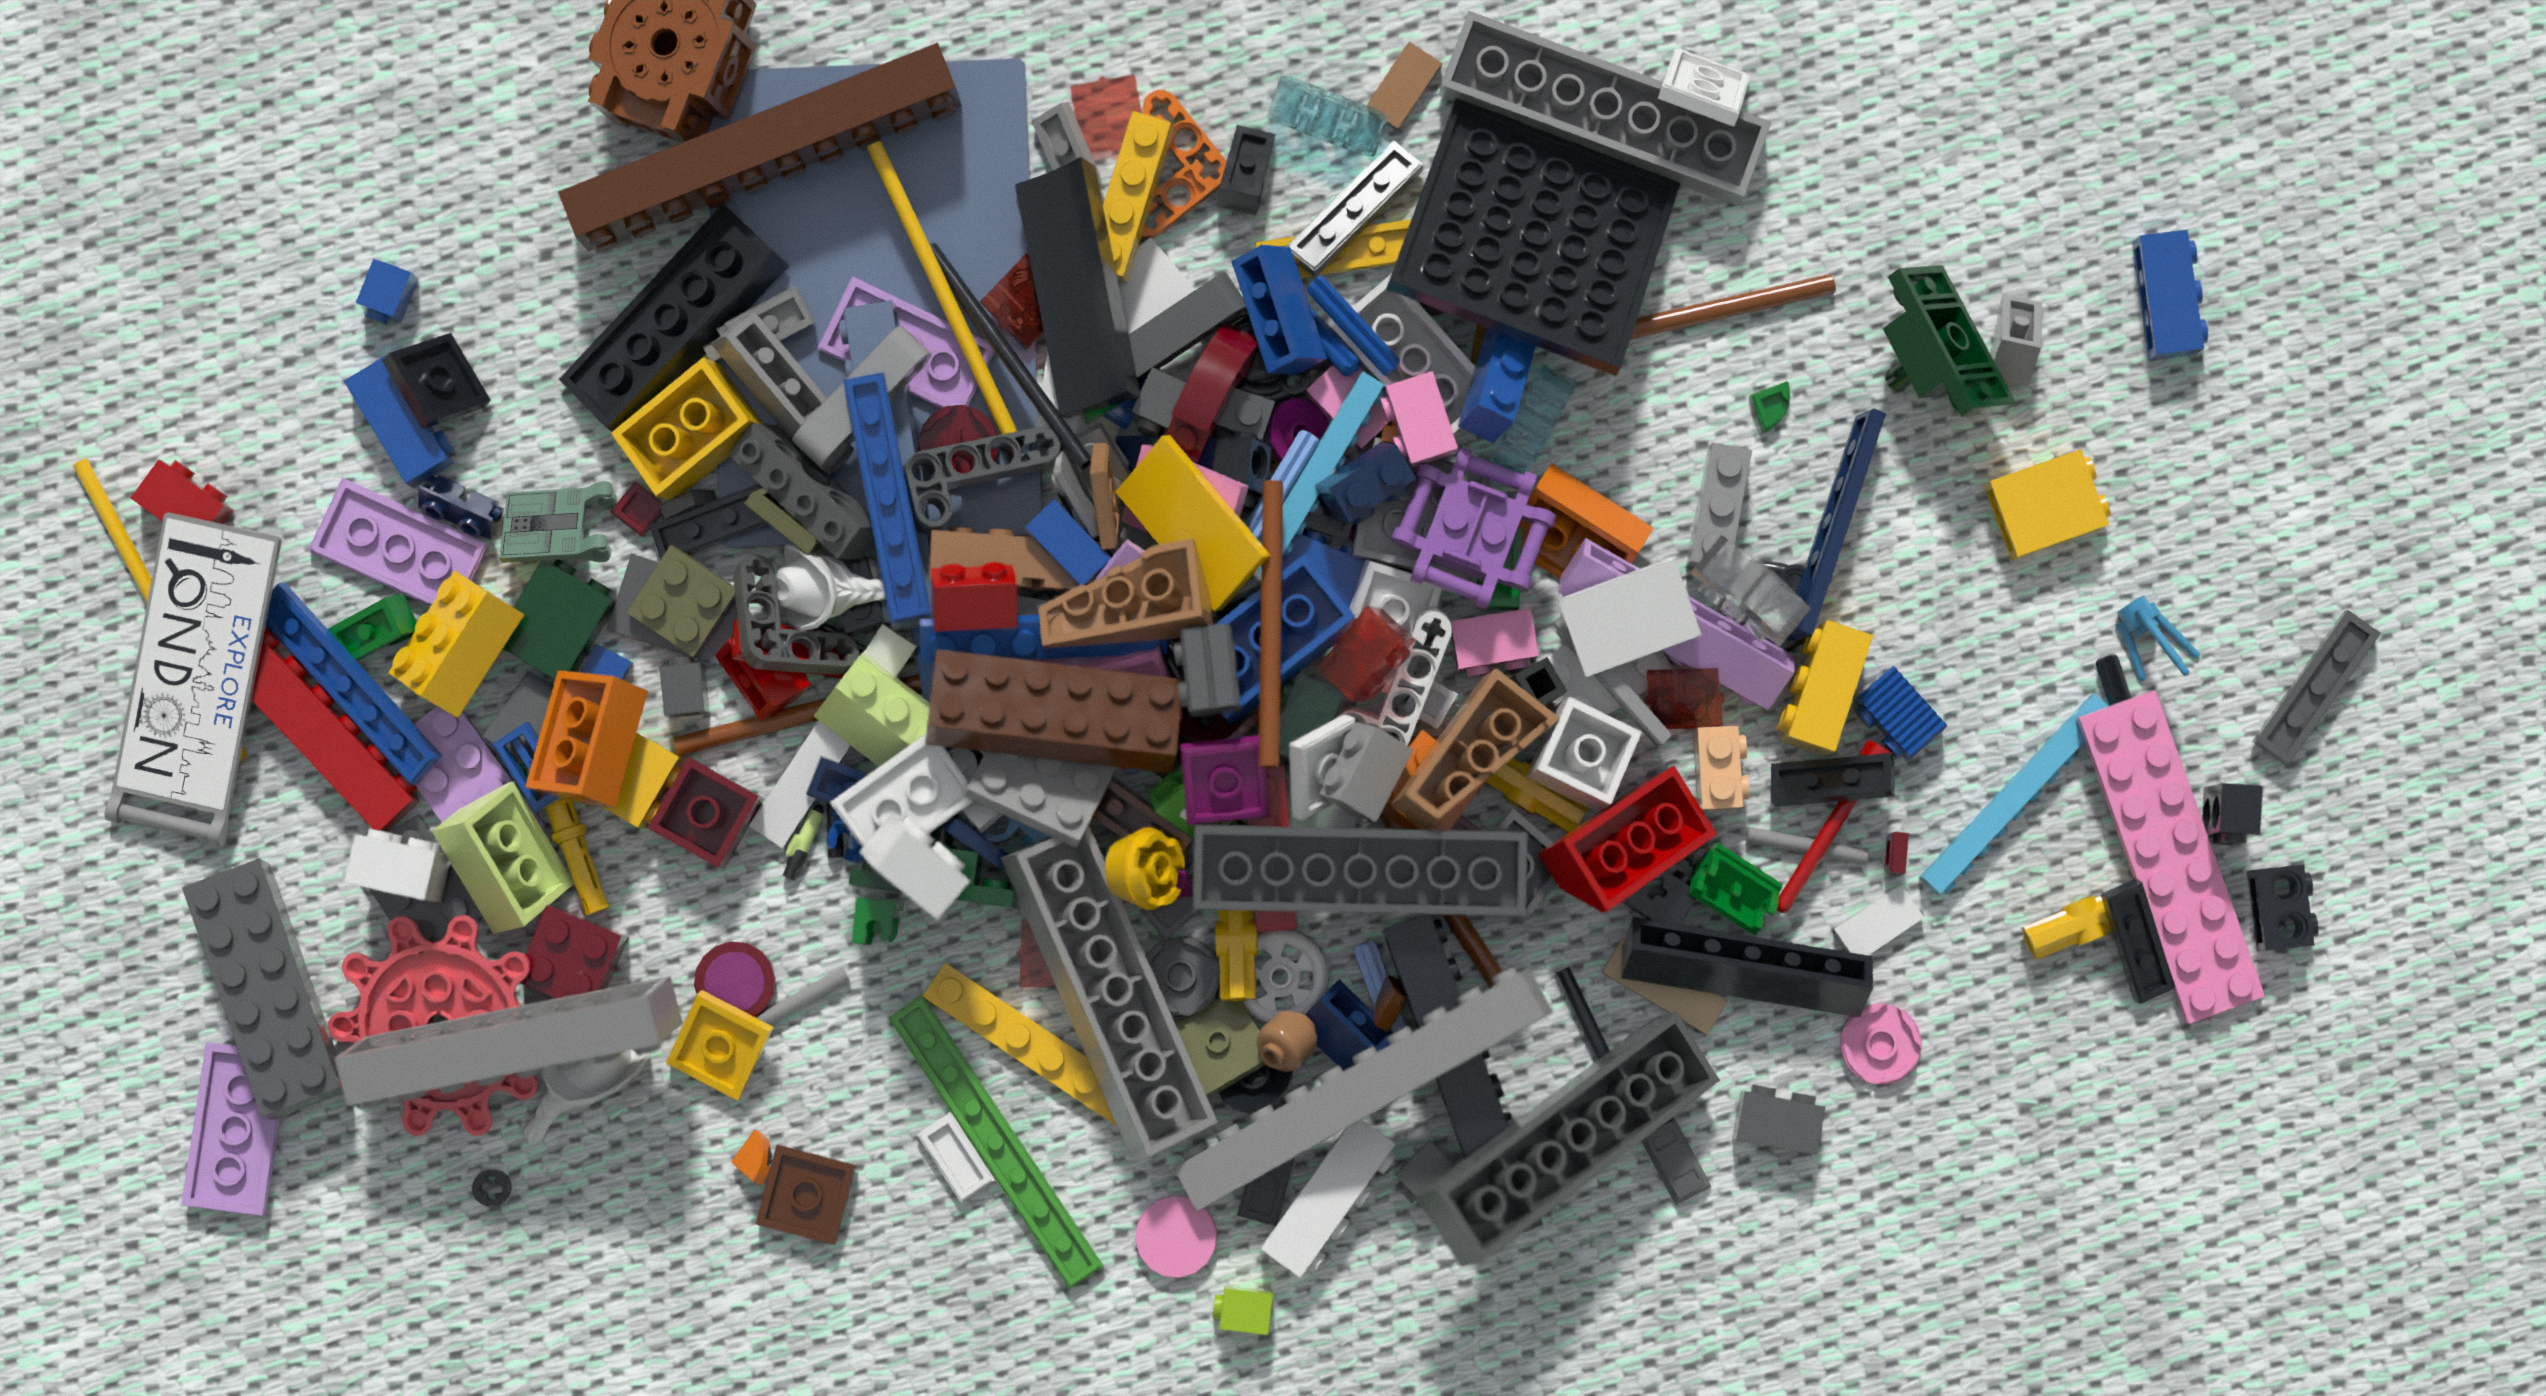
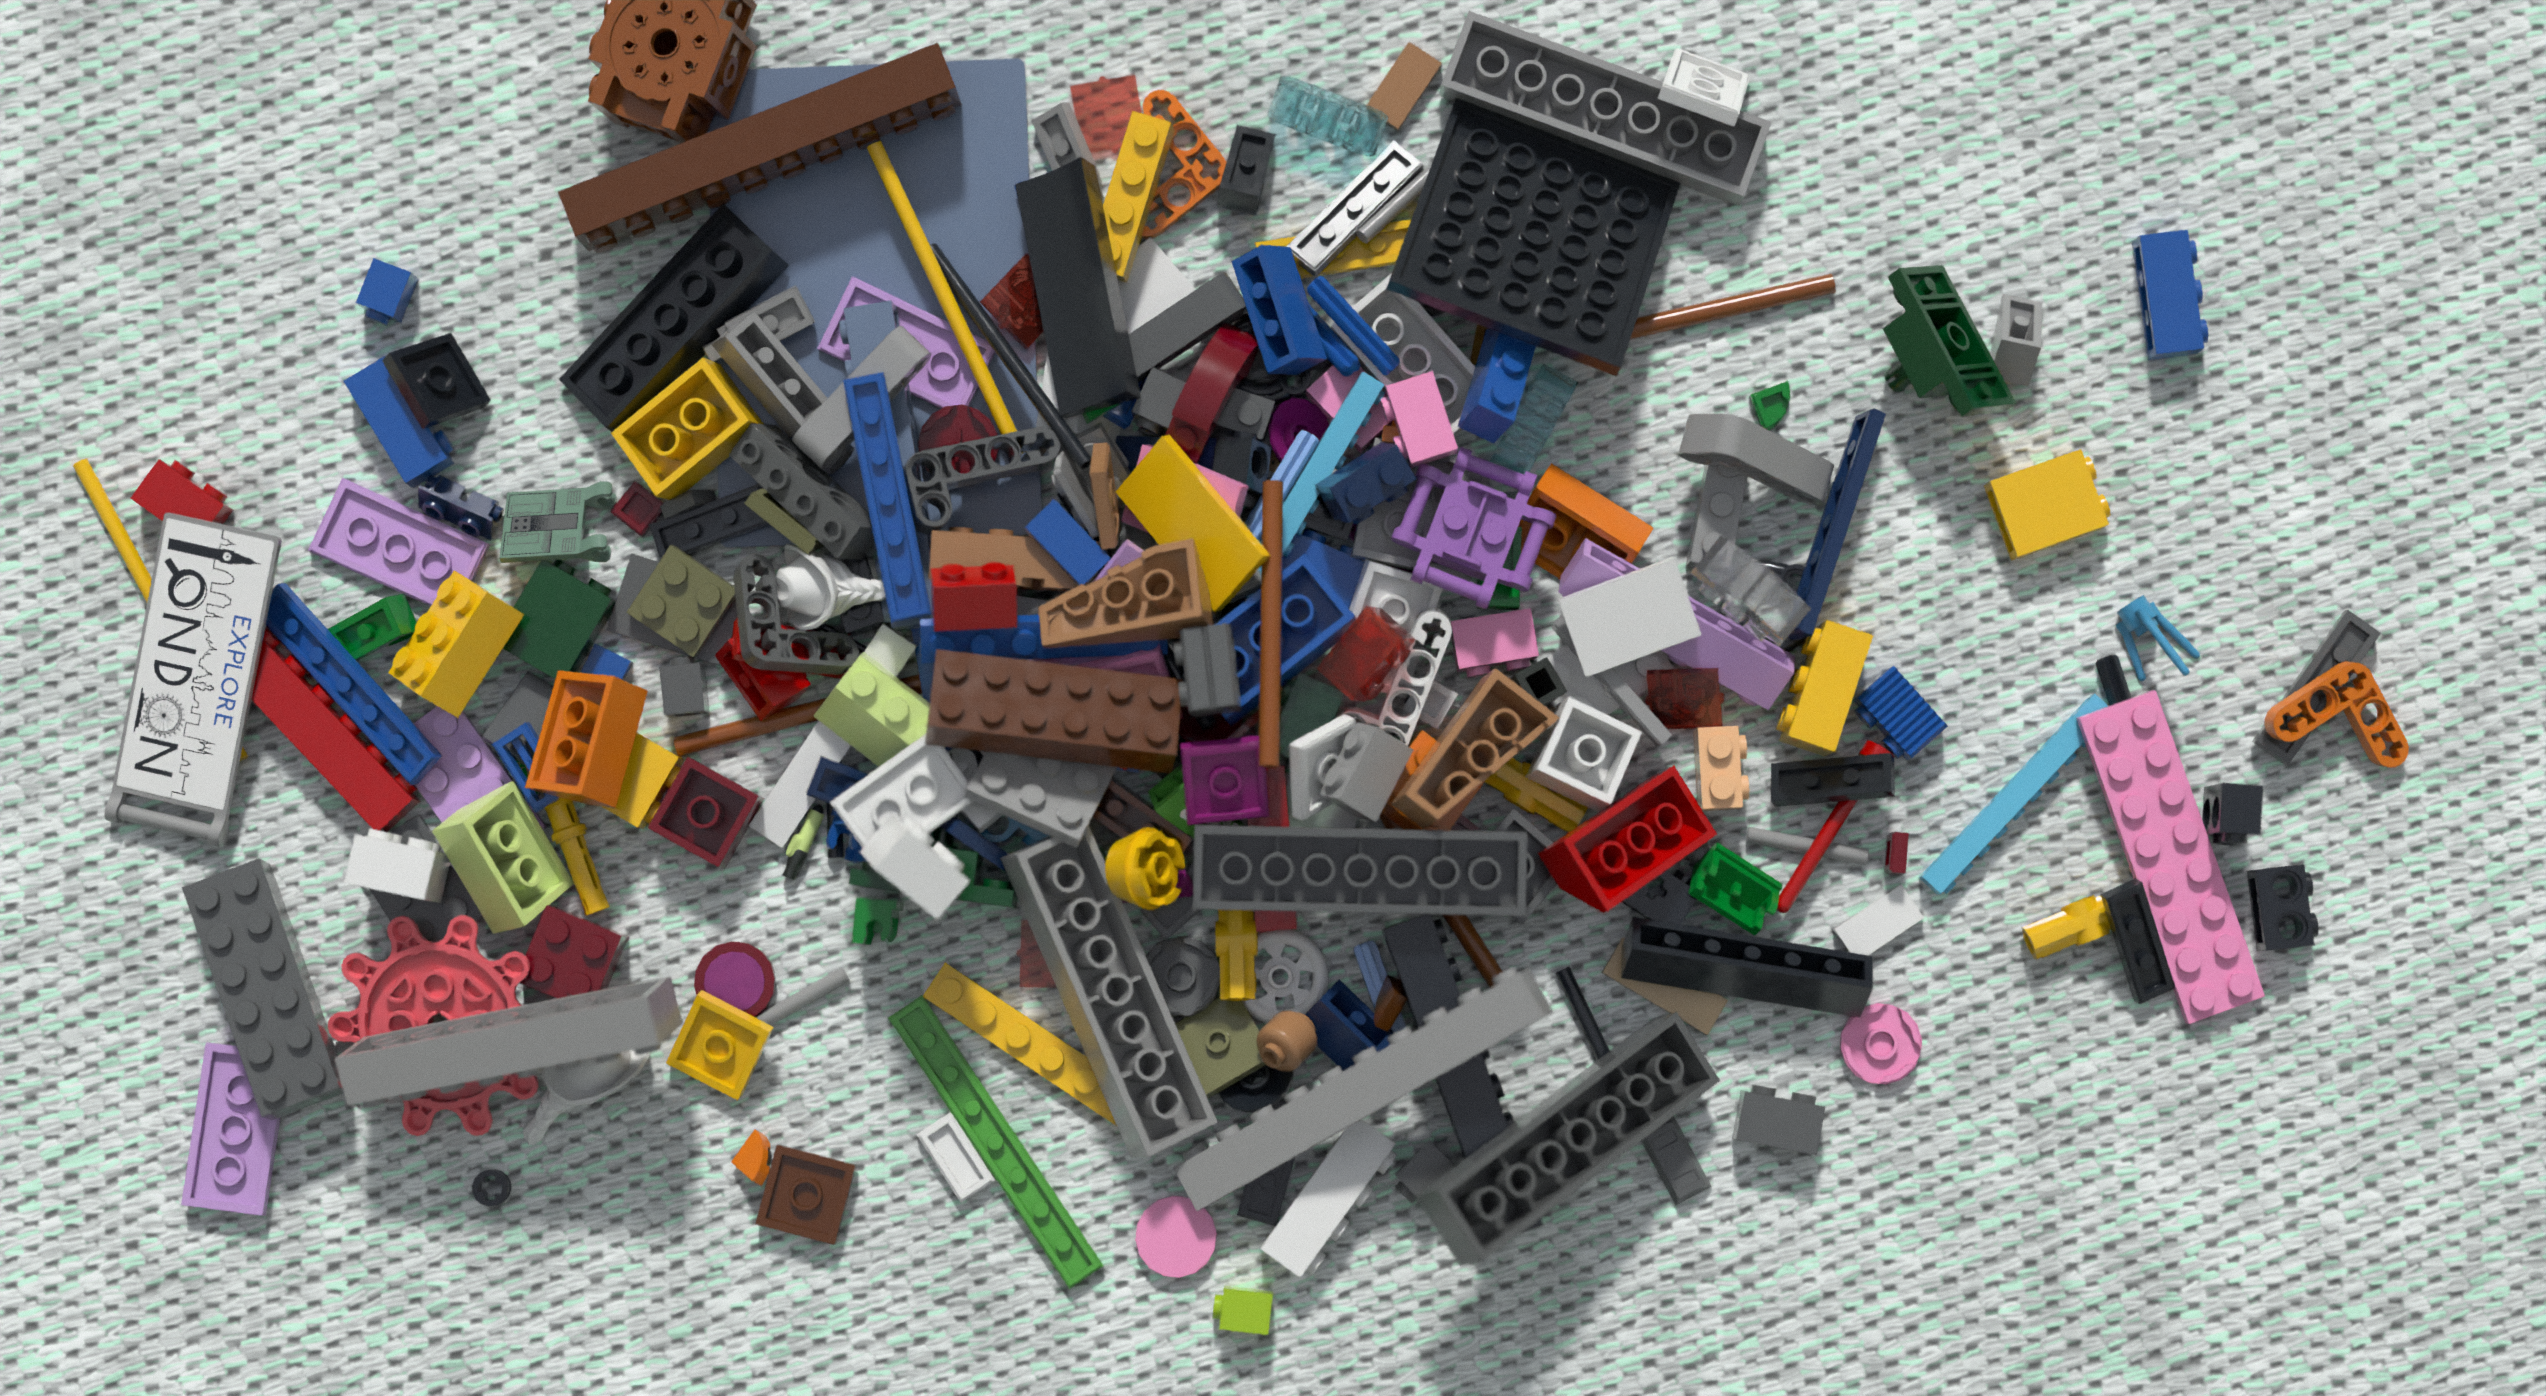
none -> light grey bar [1356,162,1432,244]
none -> light grey beam [1678,413,1834,506]
none -> orange beam [2264,661,2409,768]

